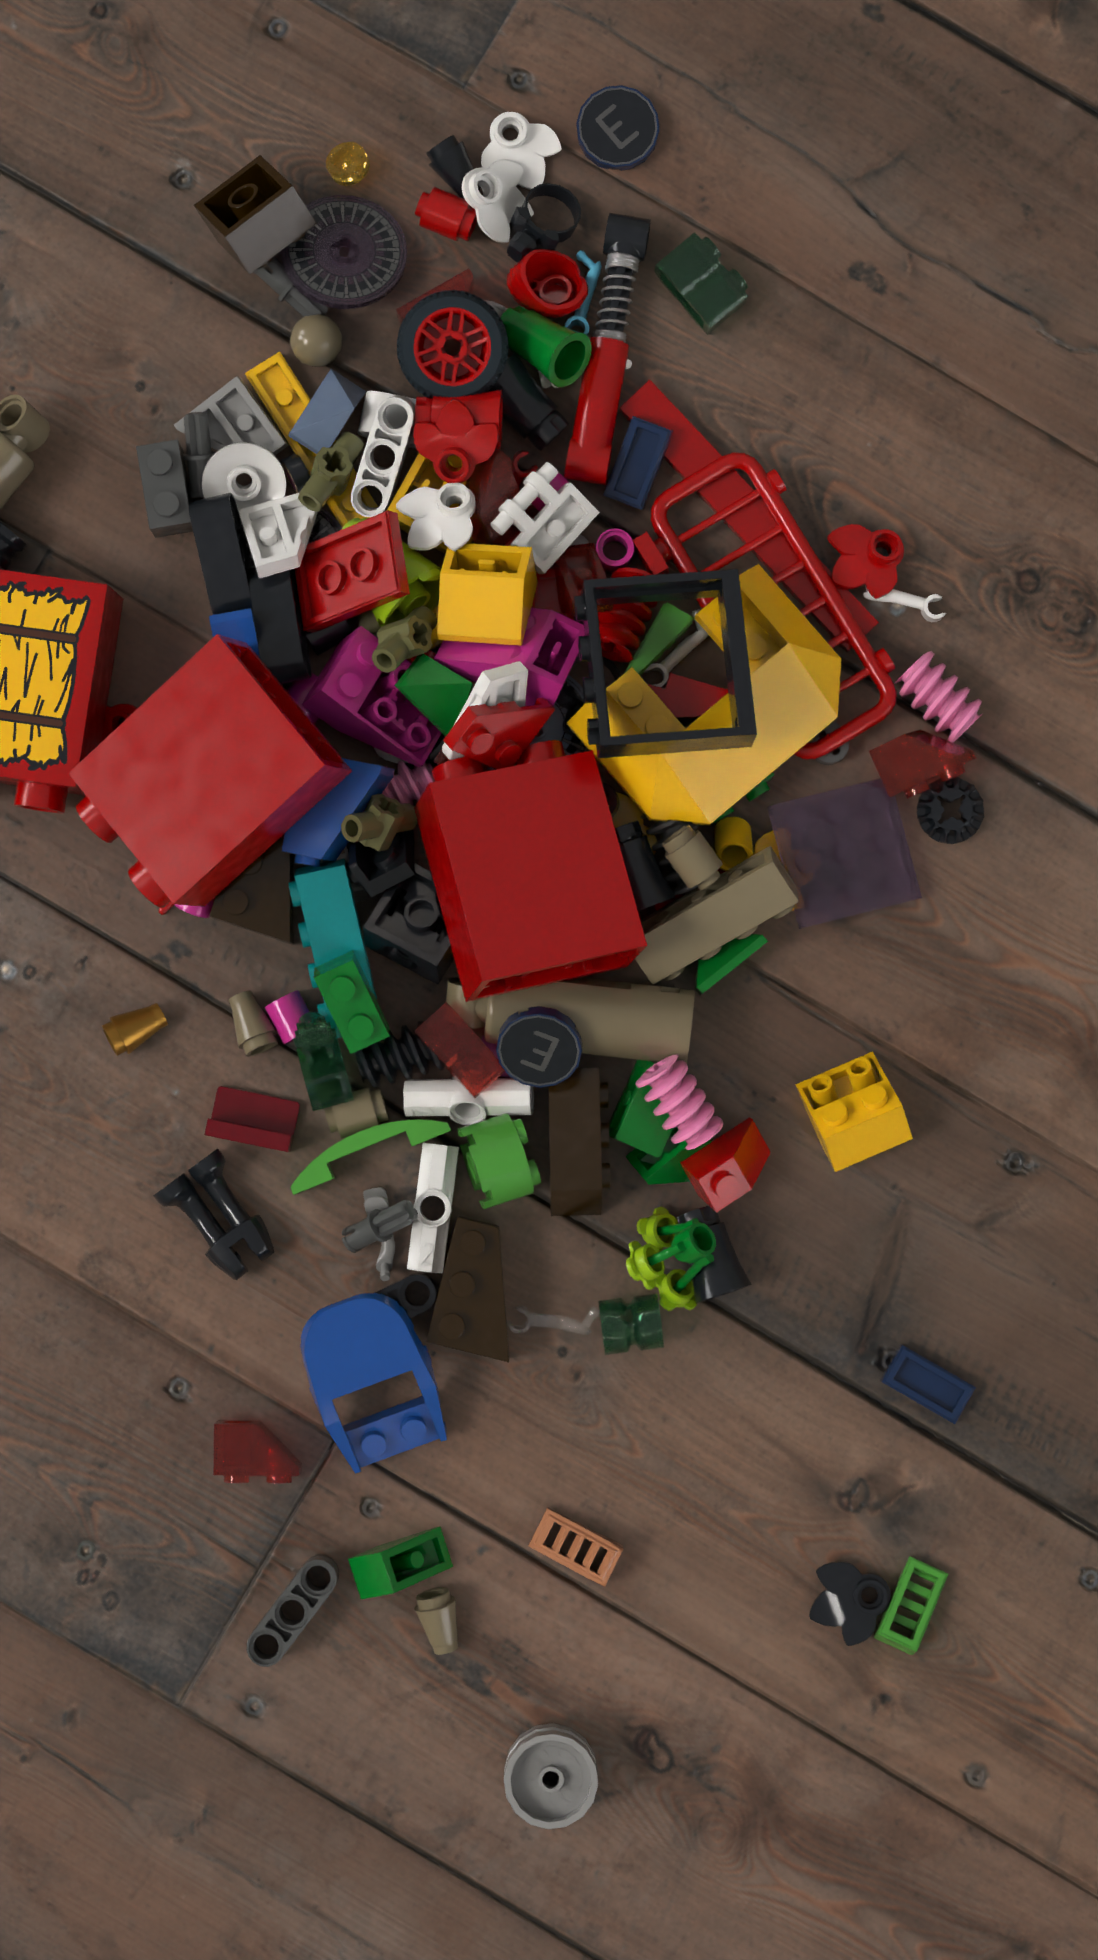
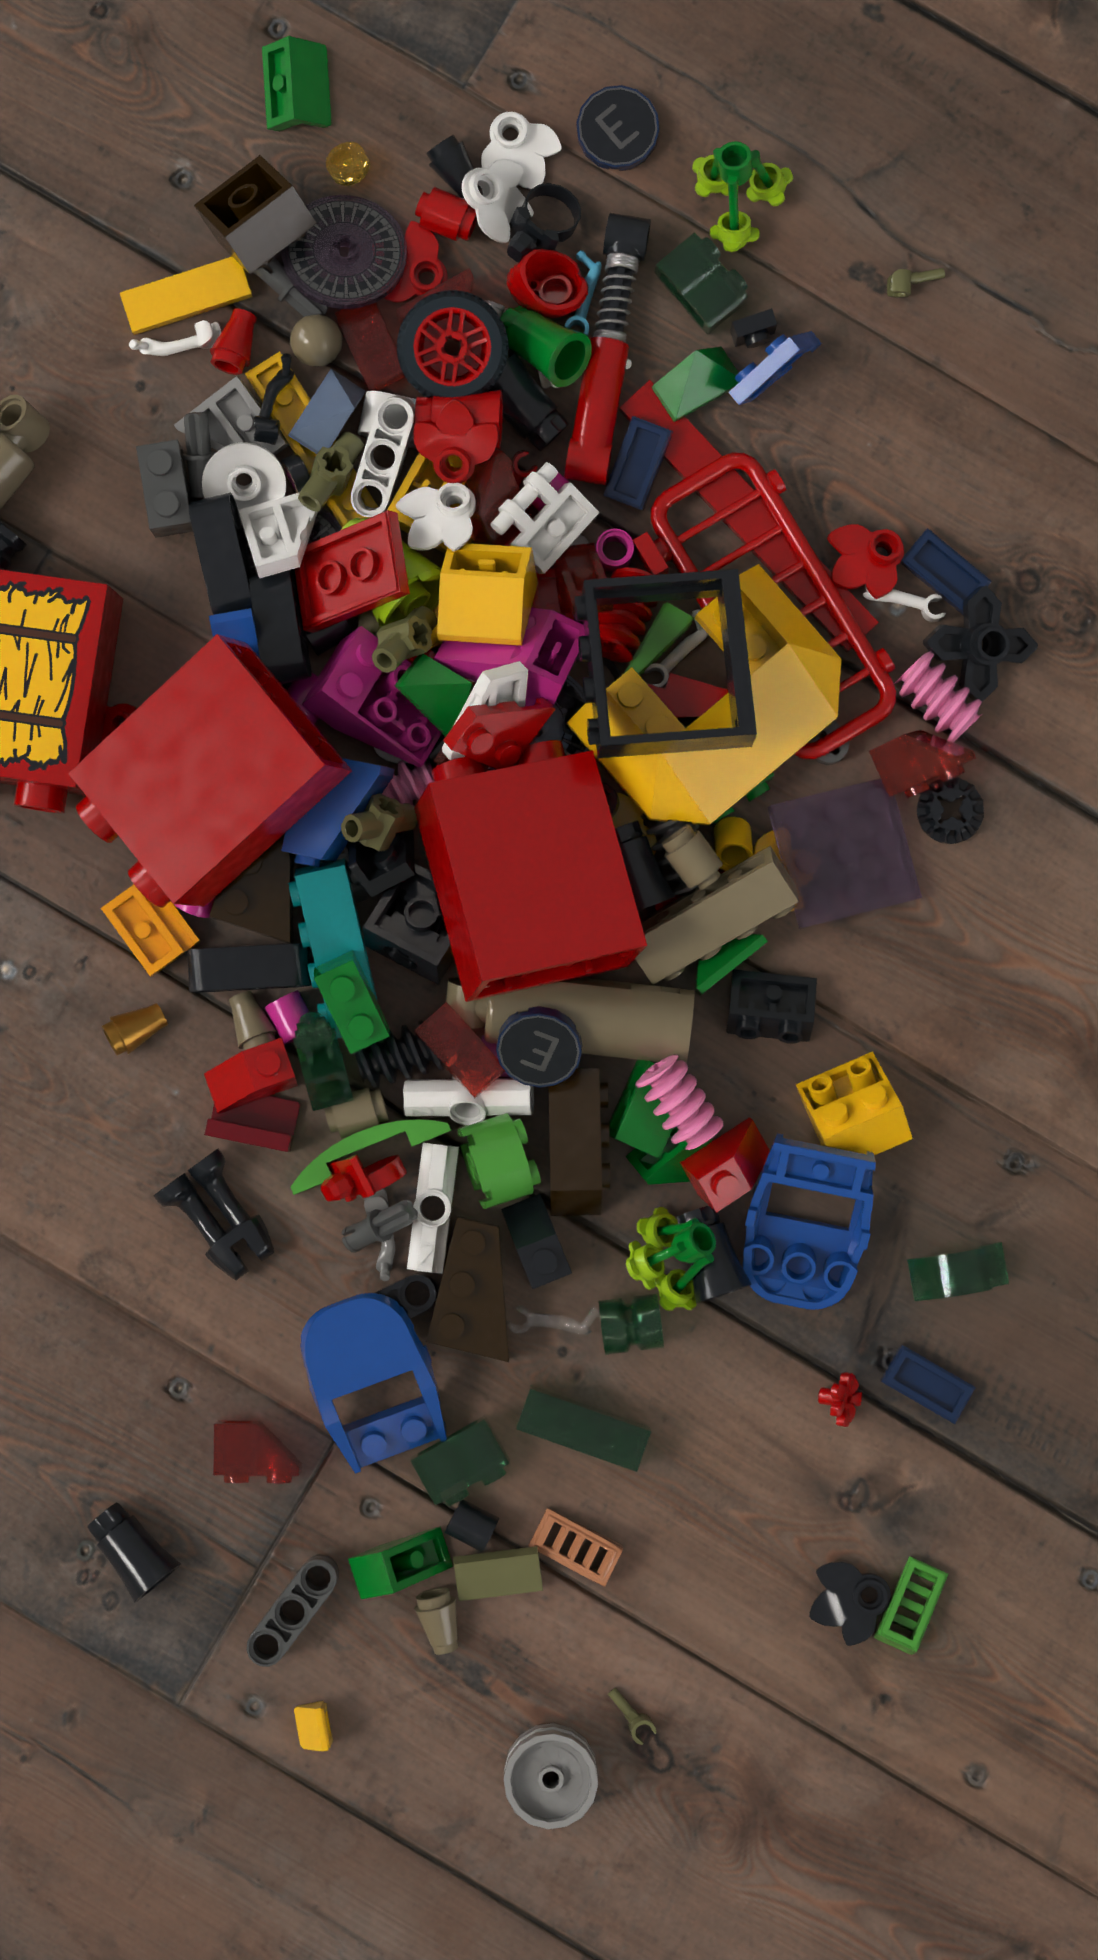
none -> black plant [87,1502,181,1603]
none -> light orange plate [101,884,201,977]
none -> yellow tile [120,256,252,335]
none -> white piece [129,320,221,356]
none -> black beam [187,943,311,993]
none -> red slope [204,1038,298,1114]
none -> red cone [210,308,257,375]
none -> black piece [254,353,294,445]
none -> green panel [262,36,332,132]
none -> yellow slope [294,1701,333,1752]
none -> red piece [321,1154,407,1202]
none -> clear red slope [335,294,405,391]
none -> red plate [372,221,448,303]
none -> clear green brick [410,1416,510,1507]
none -> black beam [444,1499,499,1552]
none -> olive tile [453,1546,543,1601]
none -> black slope [501,1193,572,1289]
none -> clear green brick [516,1385,651,1472]
none -> olive hand [608,1687,656,1745]
none -> green slope [652,346,739,422]
none -> plant [692,141,793,252]
none -> black bracket [726,969,817,1044]
none -> wing [729,331,822,405]
none -> black plate [730,308,777,348]
none -> blue slope [743,1133,876,1310]
none -> red plant [818,1372,862,1427]
none -> olive hand [887,268,945,298]
none -> dark blue tile [900,528,992,615]
none -> clear green brick [907,1242,1009,1301]
none -> black plant [923,586,1038,702]

